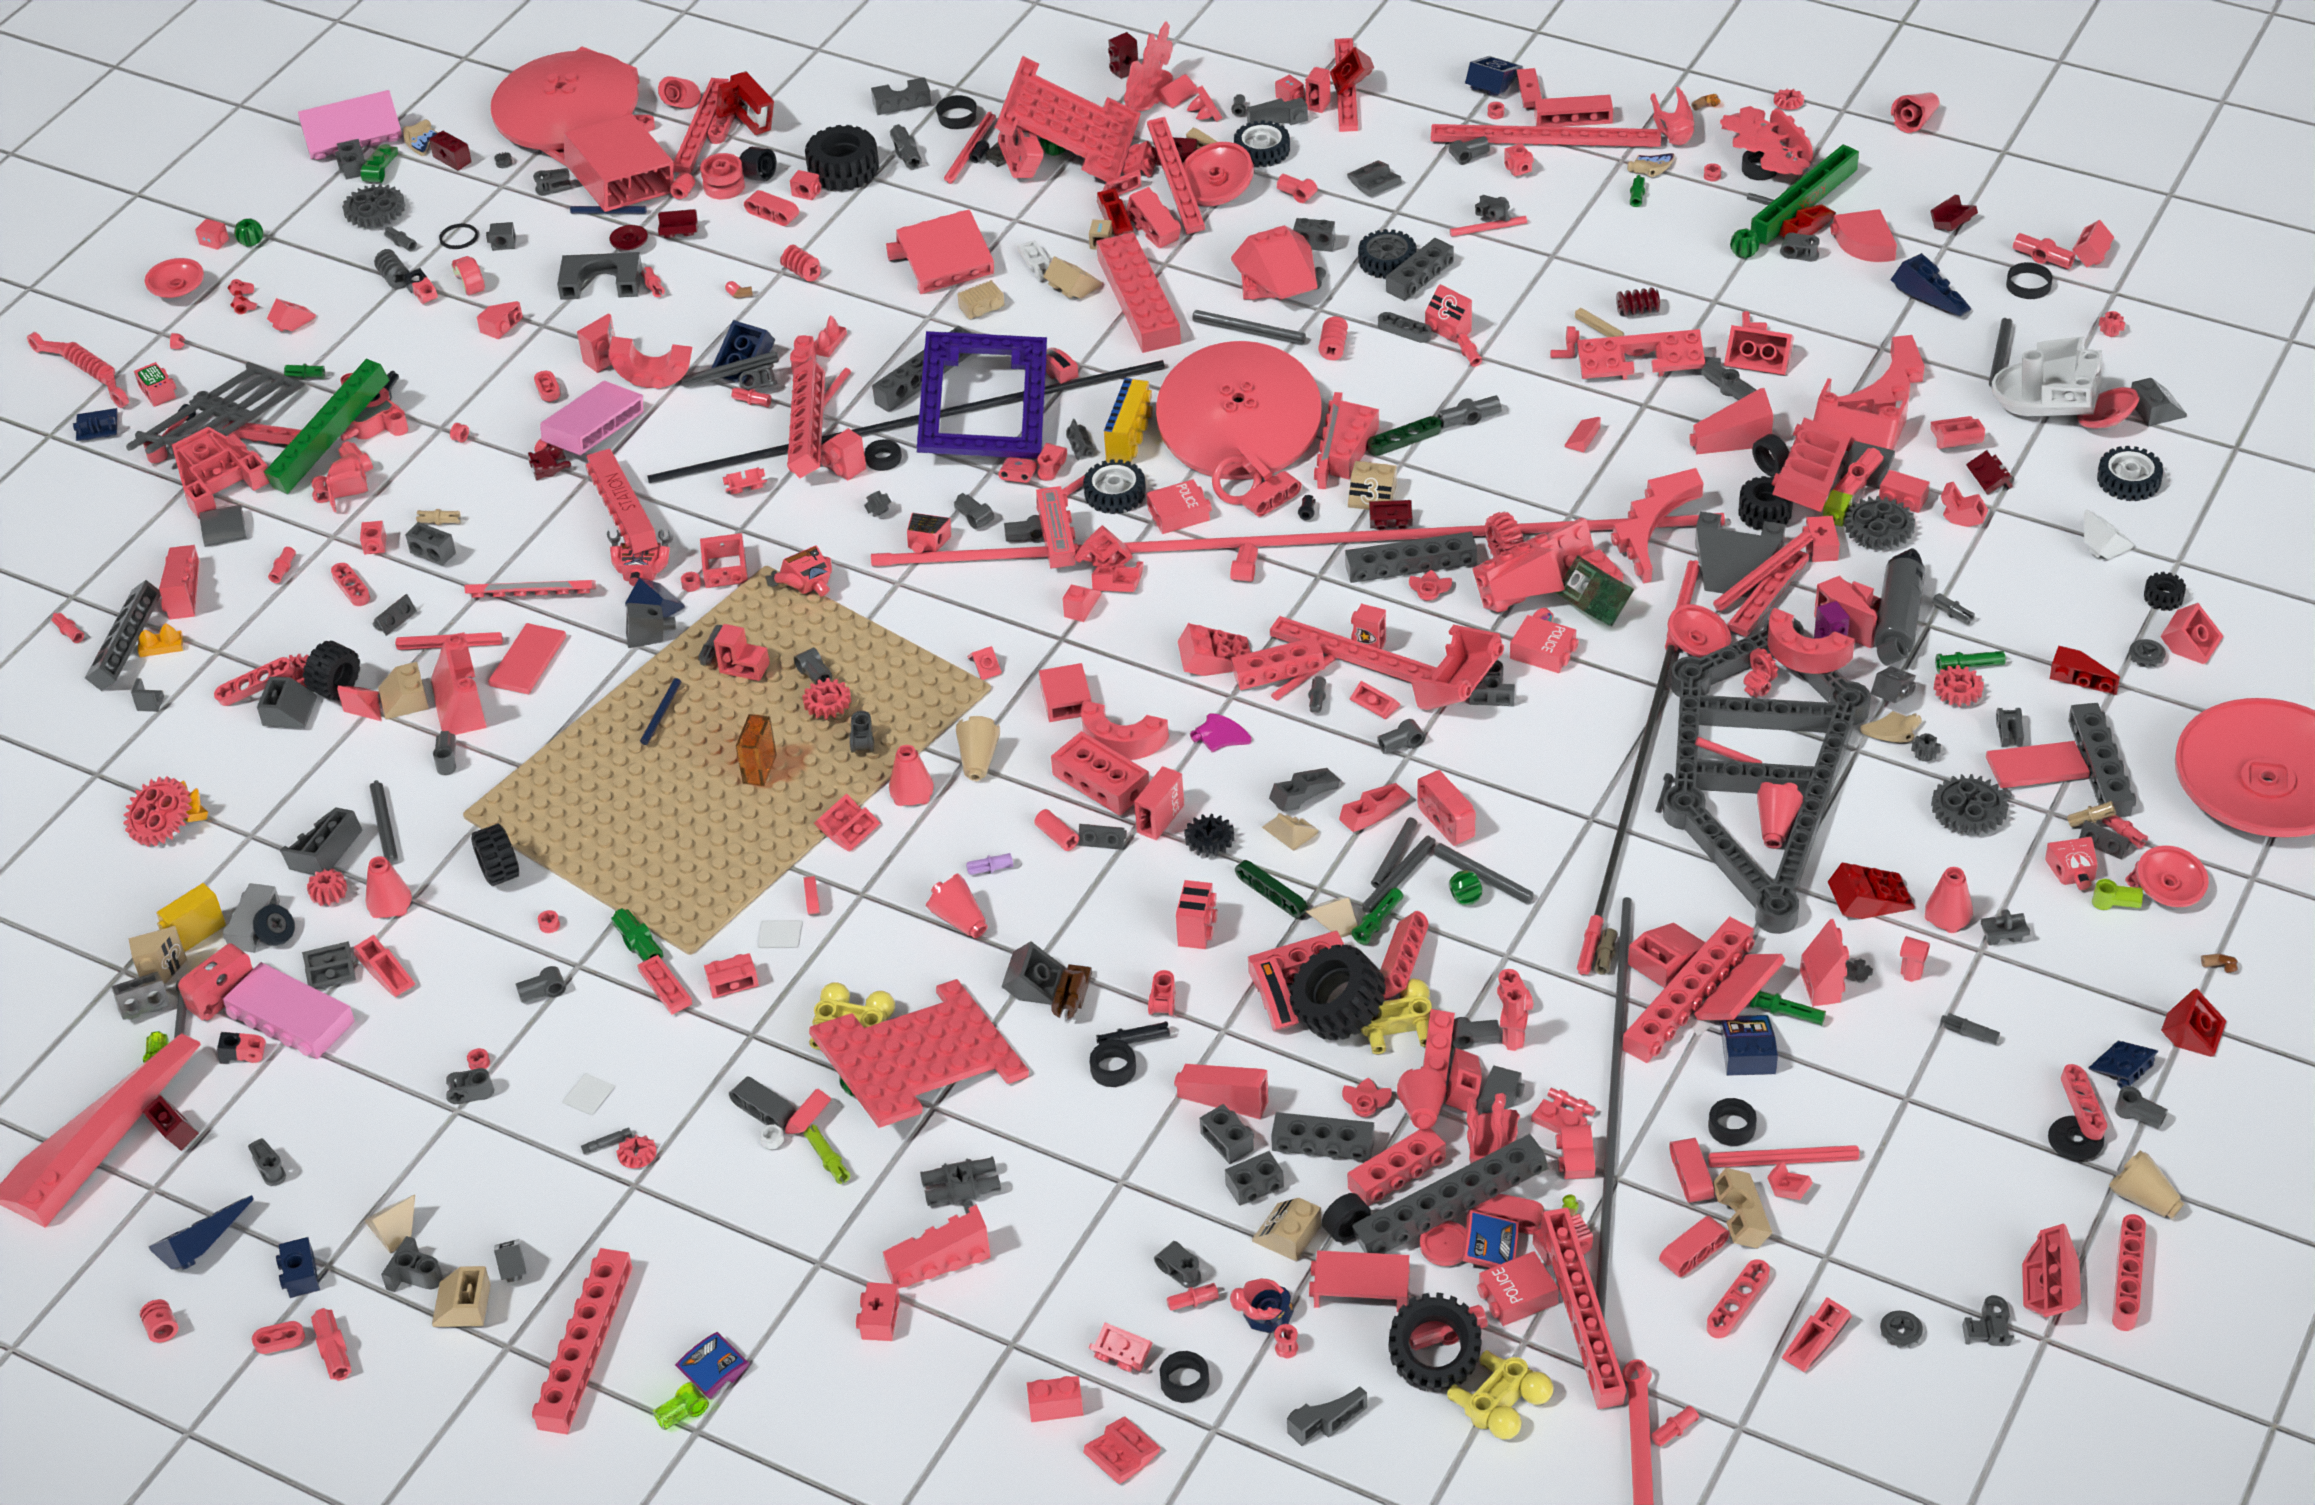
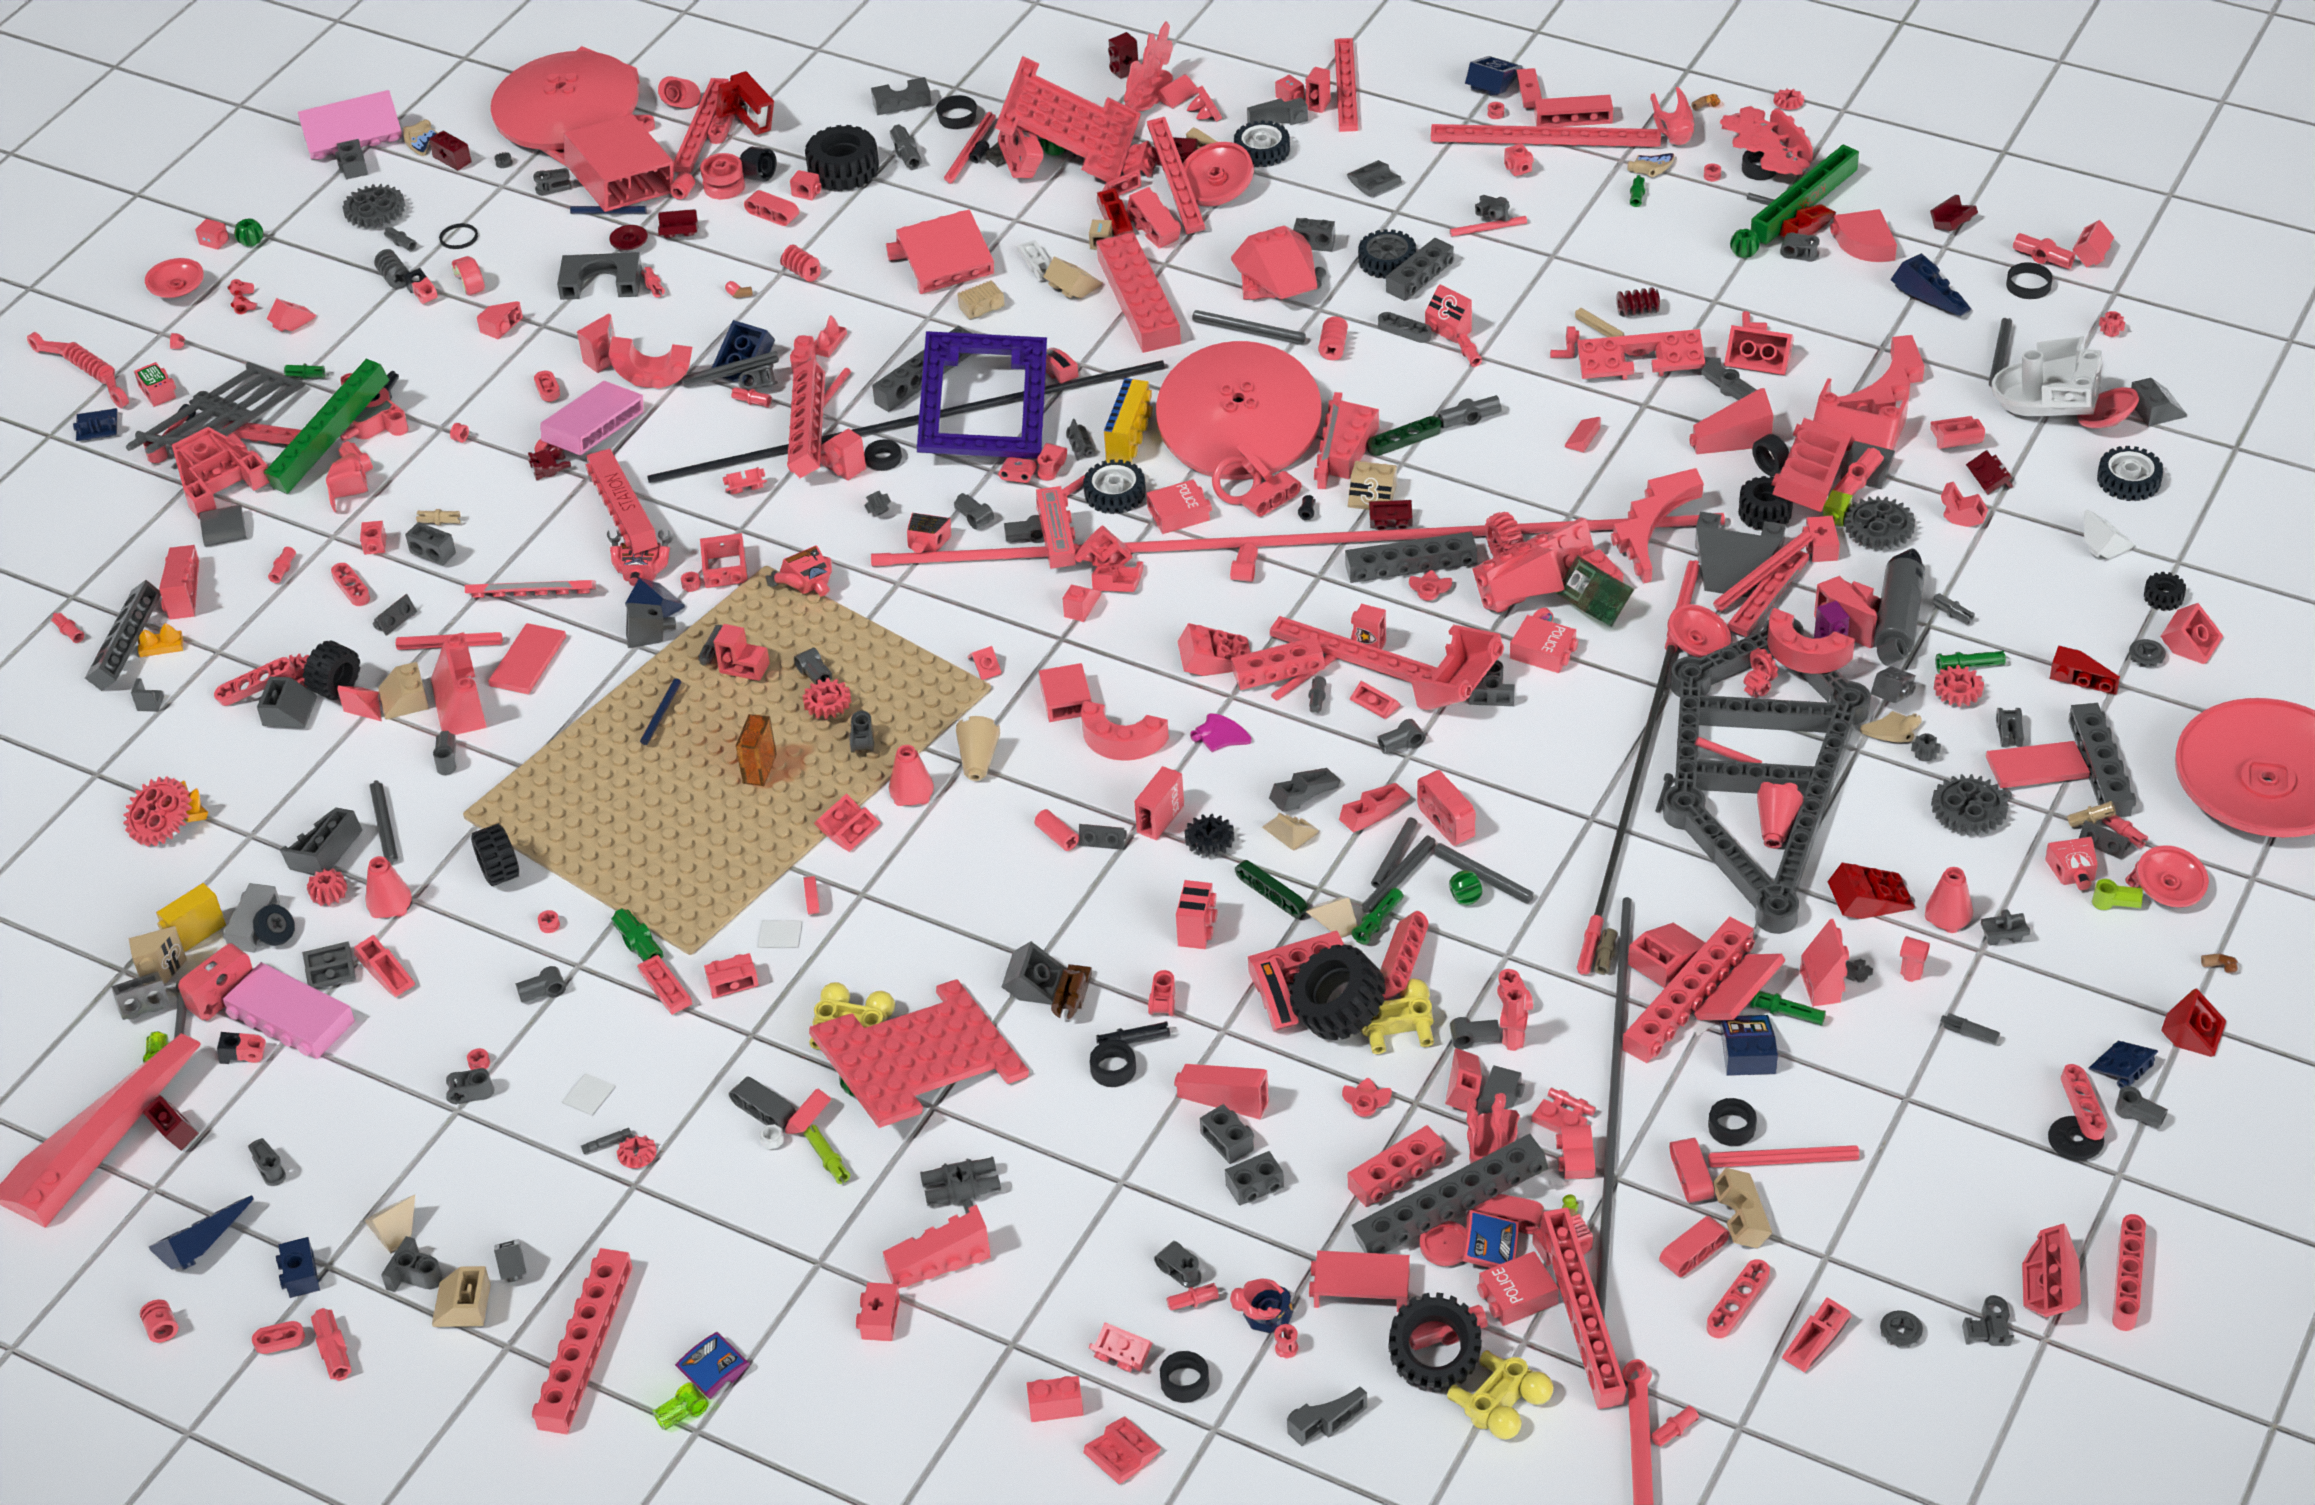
coral bush [312,476,329,503] -> none
green plate [361,144,398,183] -> none
dark grey brick [486,222,516,251] -> none
coral cone [926,873,988,939] -> none
lavender axle [966,853,1013,875] -> none
coral brick [1051,731,1149,816] -> none
dark grey pin [1231,94,1246,116] -> none
tan slope [1252,1198,1322,1261] -> none
dark grey brick [1271,1112,1375,1161] -> none
coral piece [1277,173,1318,203] -> none
black tyre [1322,1193,1371,1242] -> none
red slope [1330,47,1374,95] -> none
coral cone [1397,1067,1447,1129] -> none
coral plate [1423,1009,1455,1102] -> none
dark grey piece [1449,136,1490,165] -> none
coral bracket [1767,1162,1813,1200] -> none
coral brick [1879,470,1930,513] -> none
coral cone [1891,92,1940,133] -> none
tan cone [2109,1150,2184,1219] -> none

